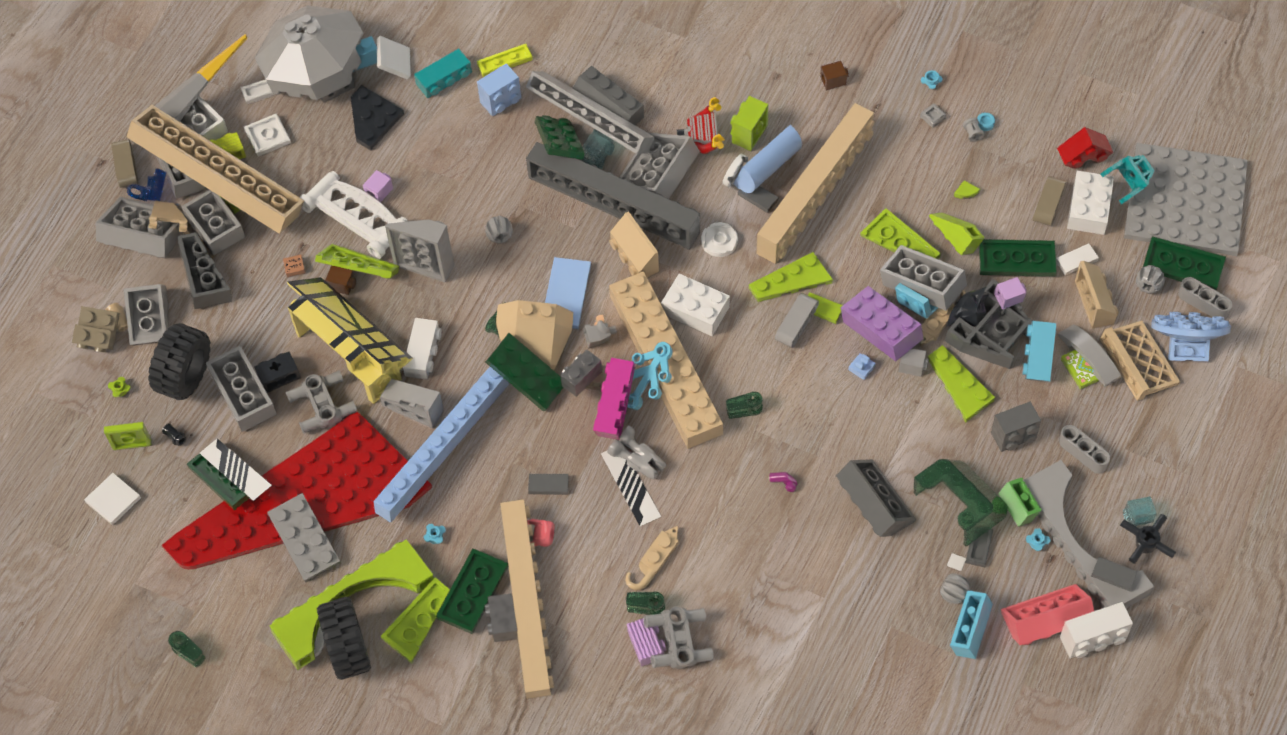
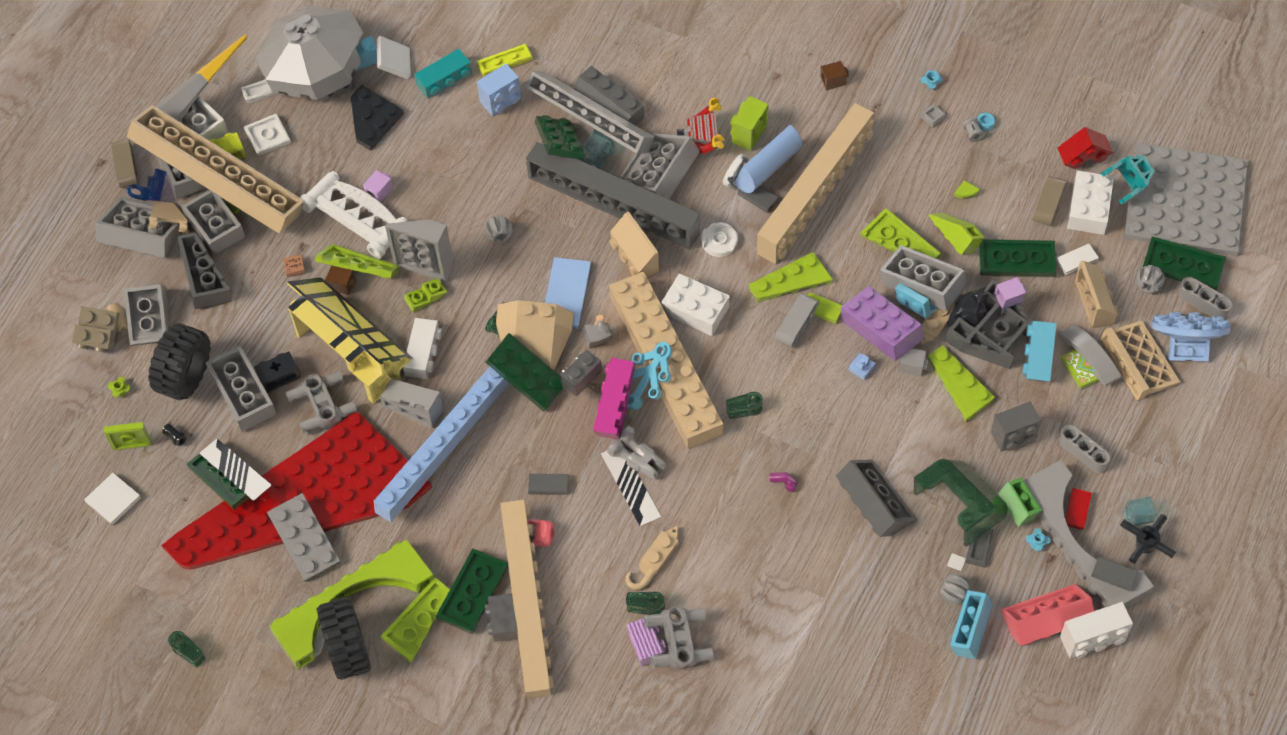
medium azure plate [424,524,446,544] -> none
none -> lime slope [404,278,447,312]
none -> red tile [1065,488,1092,530]

